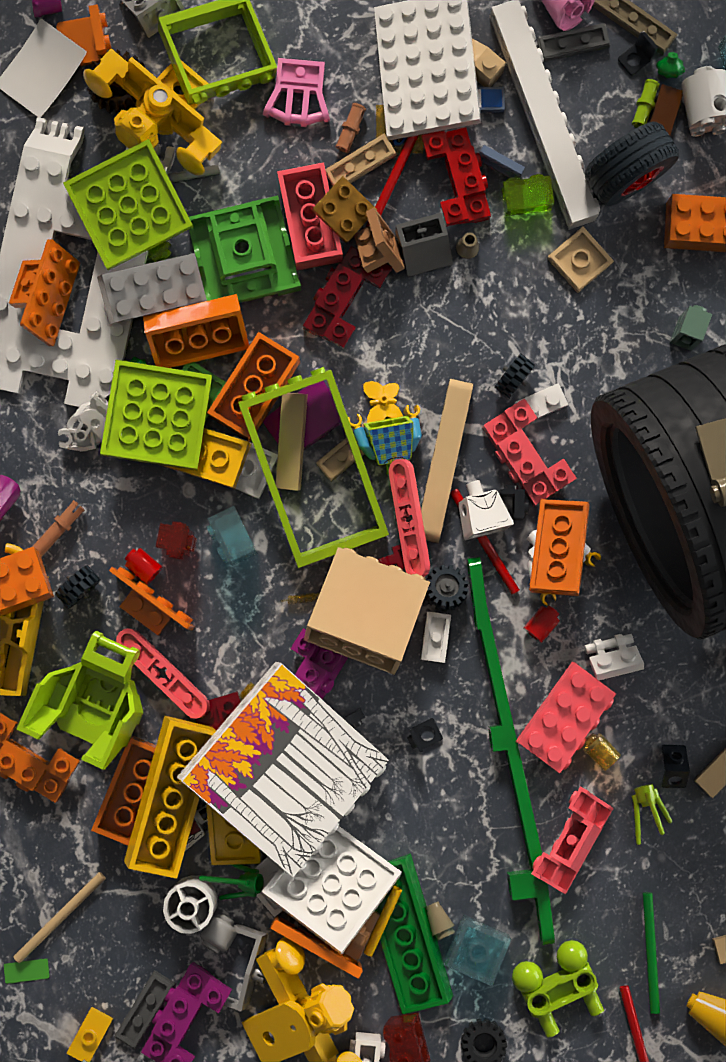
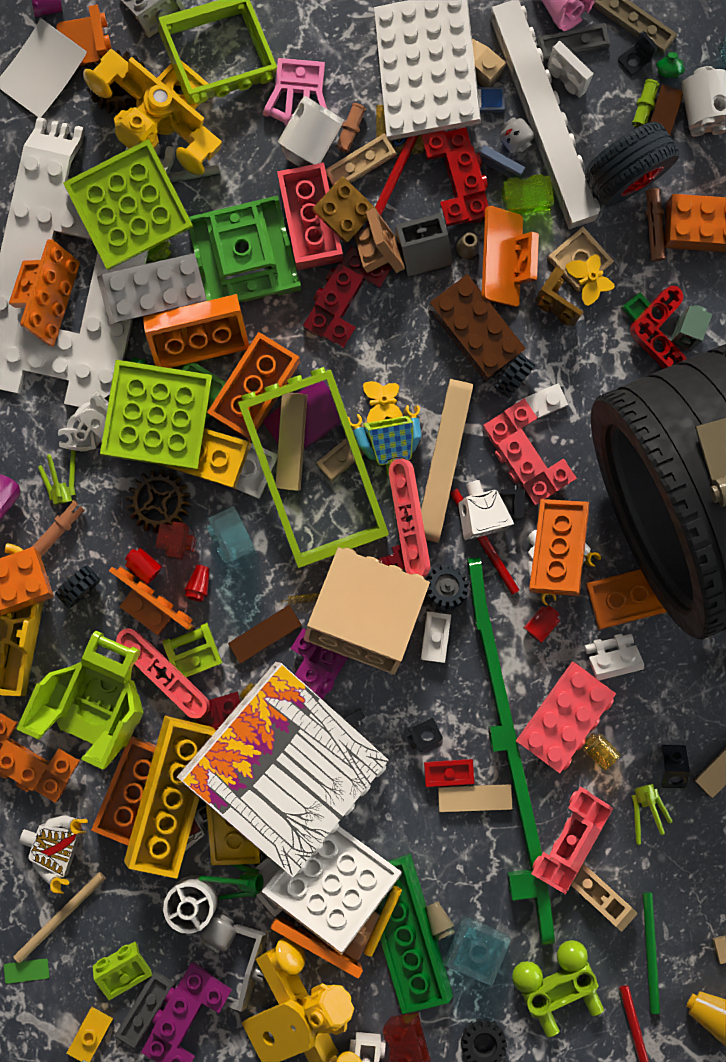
none -> torso [19,815,88,894]
none -> lime plant [38,450,76,505]
none -> lime bracket [93,941,152,1000]
none -> dark brown gear [126,469,192,534]
none -> lime plate [162,623,223,678]
none -> red cone [184,565,210,602]
none -> reddish brown tile [228,605,302,664]
none -> white cylinder [278,95,344,167]
none -> red plate [424,759,475,787]
none -> reddish brown brick [428,274,526,383]
none -> tan tile [438,784,512,812]
none -> orange bracket [482,206,539,307]
none -> light grey head [500,117,535,154]
none -> pearl gold bracket [535,266,583,326]
none -> white plate [547,41,594,98]
none -> yellow piece [565,254,615,306]
none -> tan slope [571,863,638,932]
none -> orange tile [586,569,666,630]
none -> green tile [621,292,655,322]
none -> red beam [630,286,687,369]
none -> nougat pin [645,188,666,262]

